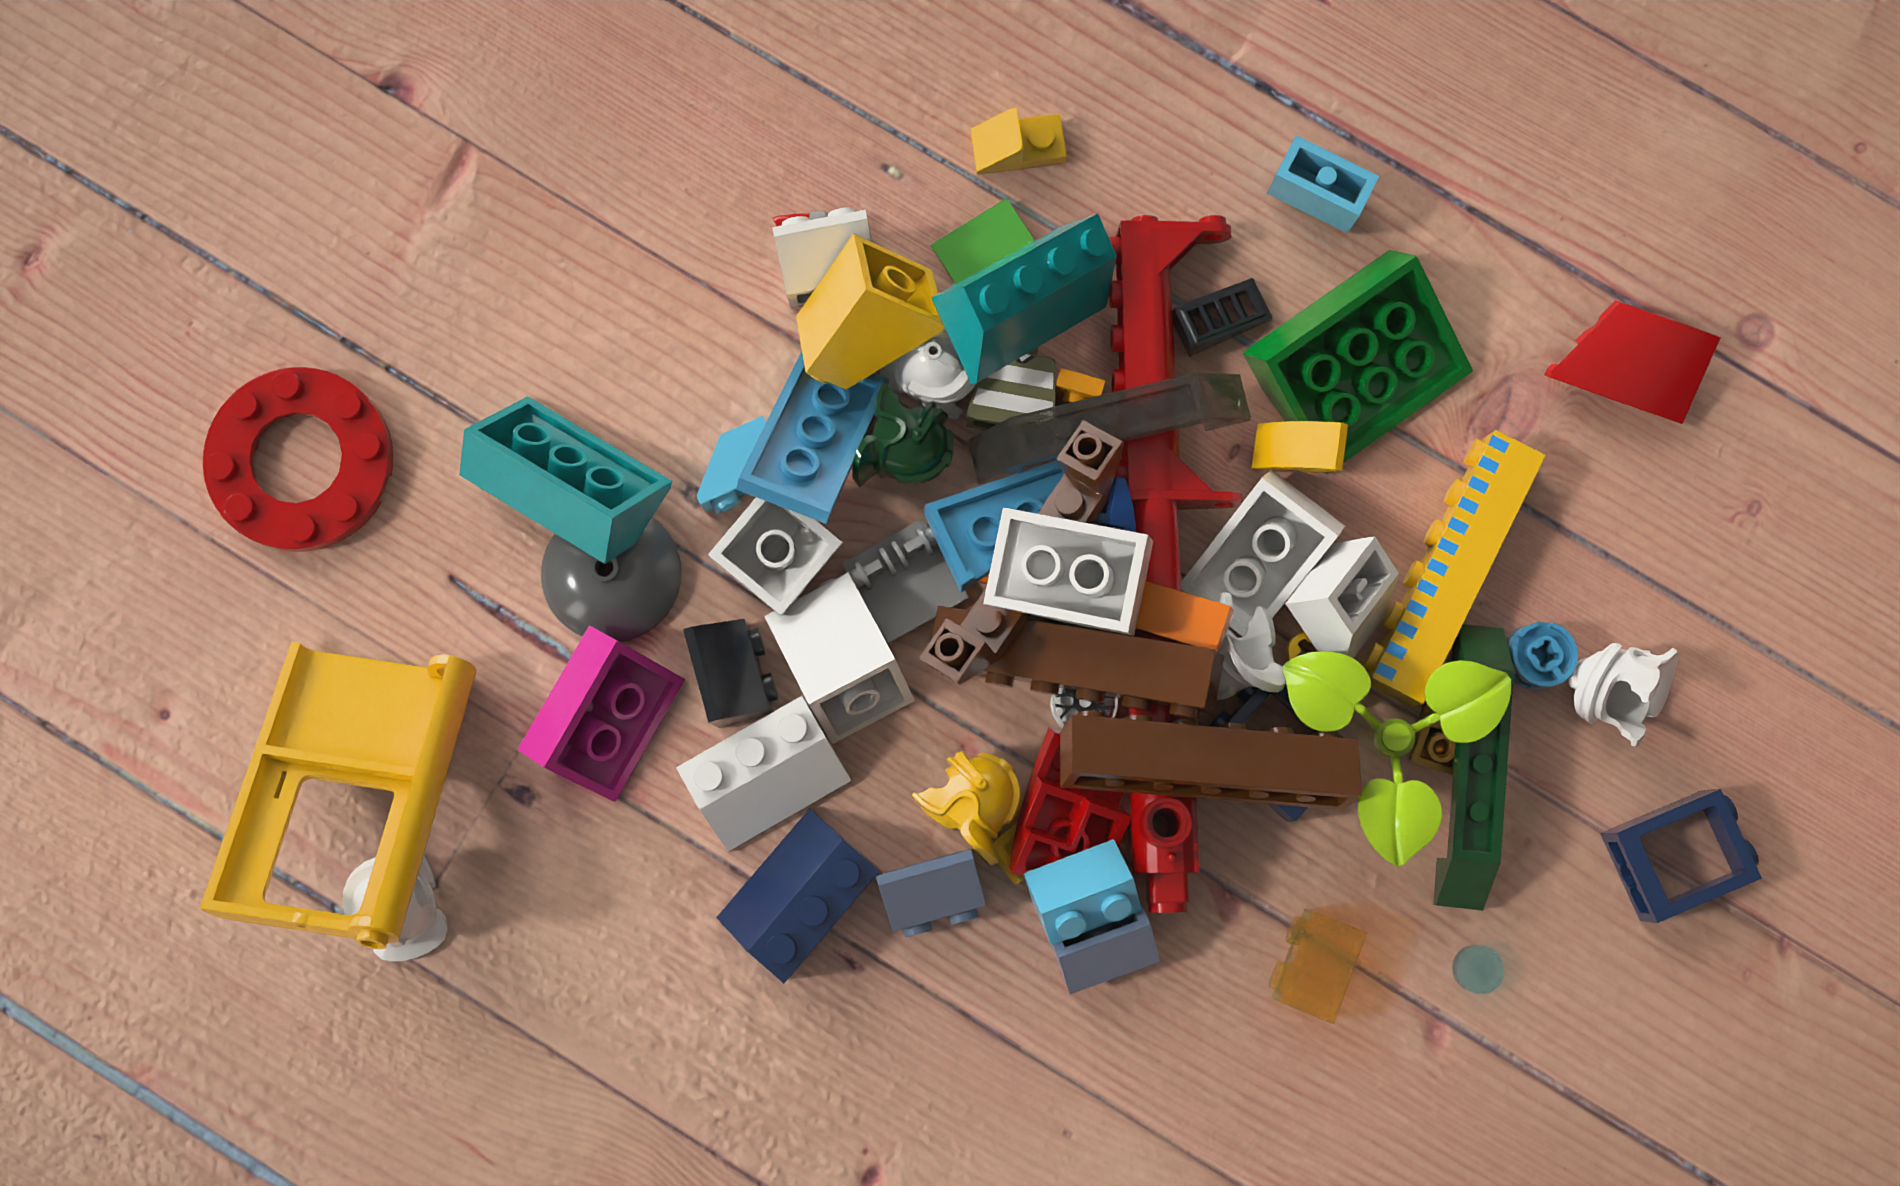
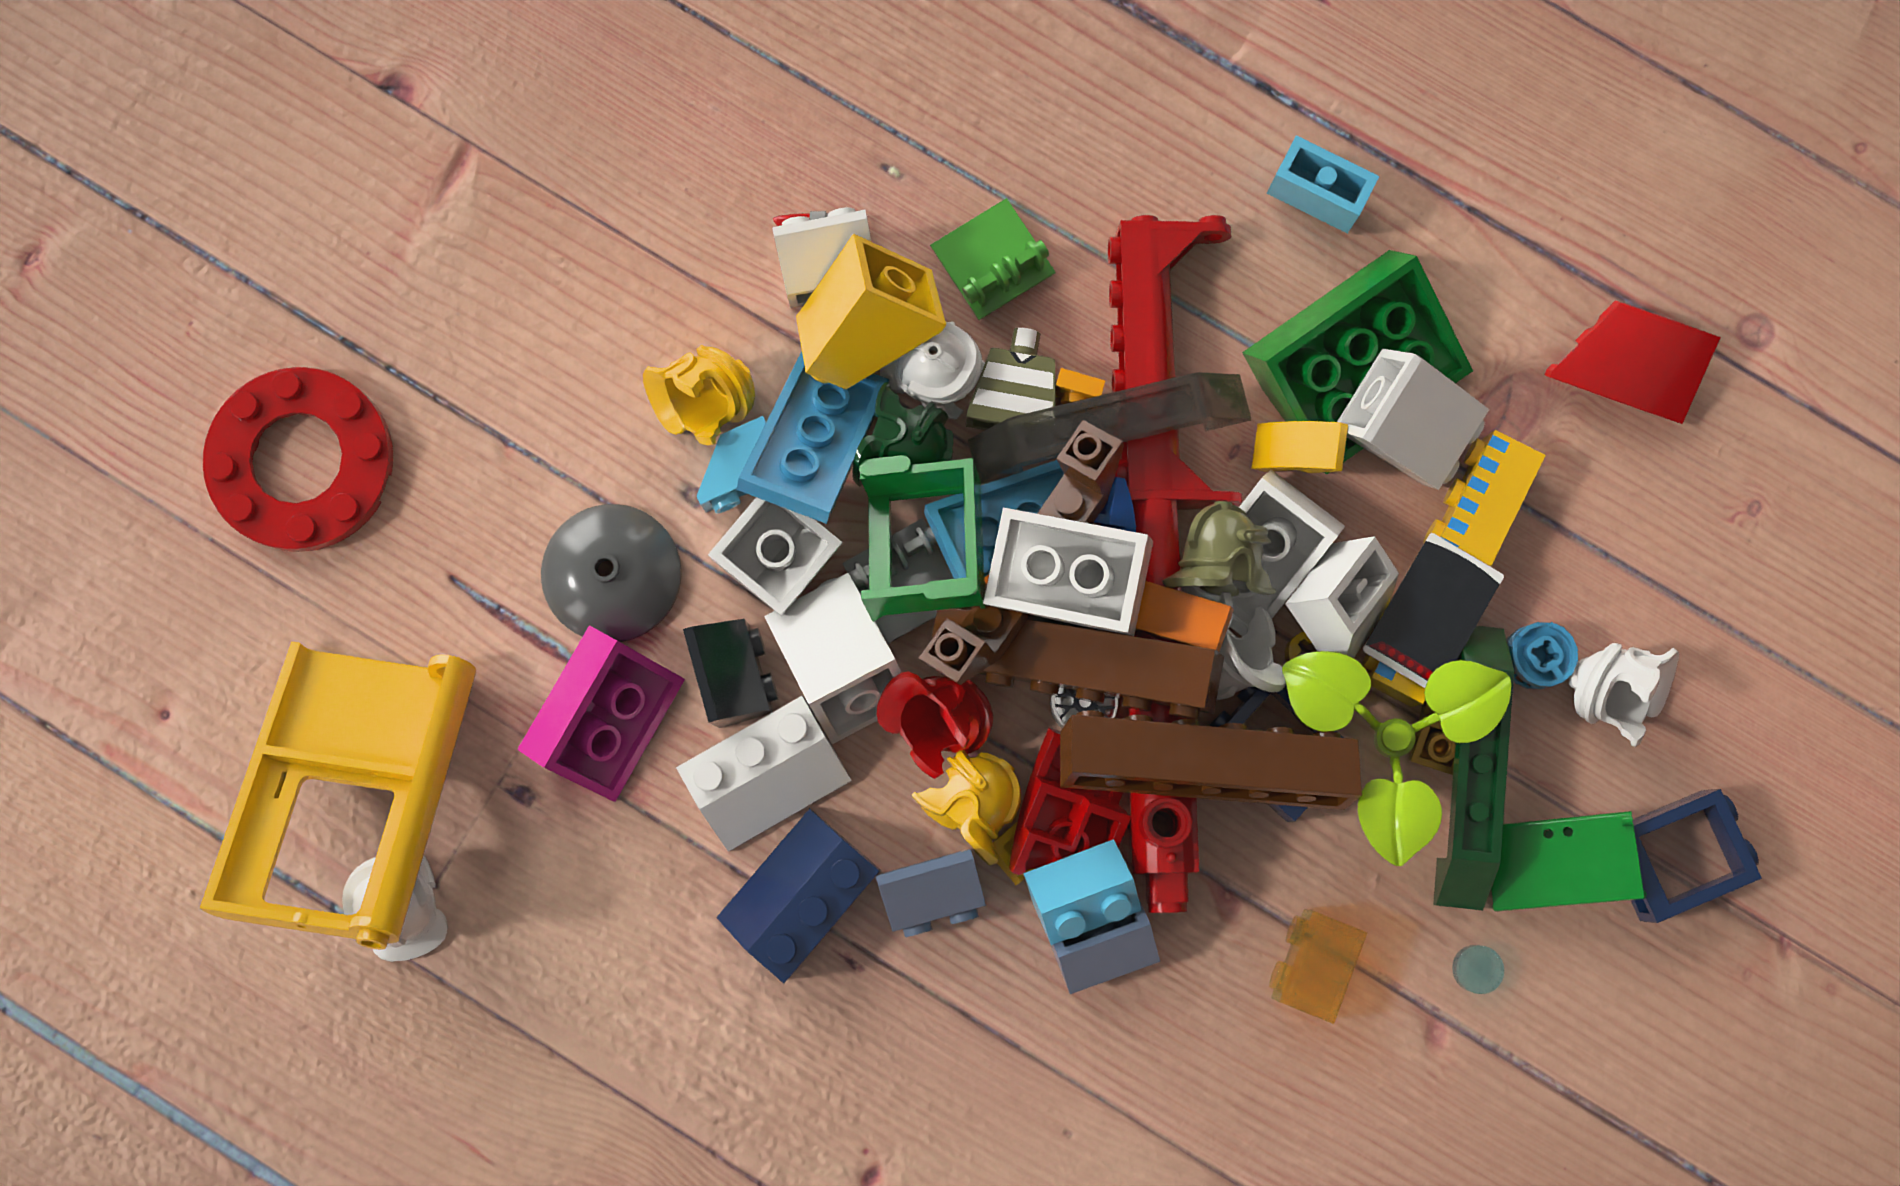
teal slope [459,396,672,564] -> none
teal slope [931,213,1117,384] -> none
yellow slope [970,107,1067,175] -> none
black slope [1172,278,1273,357] -> none
none -> yellow helmet [643,345,755,445]
none -> green piece [859,455,986,622]
none -> red helmet [876,671,994,779]
none -> olive helmet [1162,501,1276,597]
none -> white slope [1337,349,1490,490]
none -> black sticker [1363,533,1504,688]
none -> green door [1491,811,1647,912]

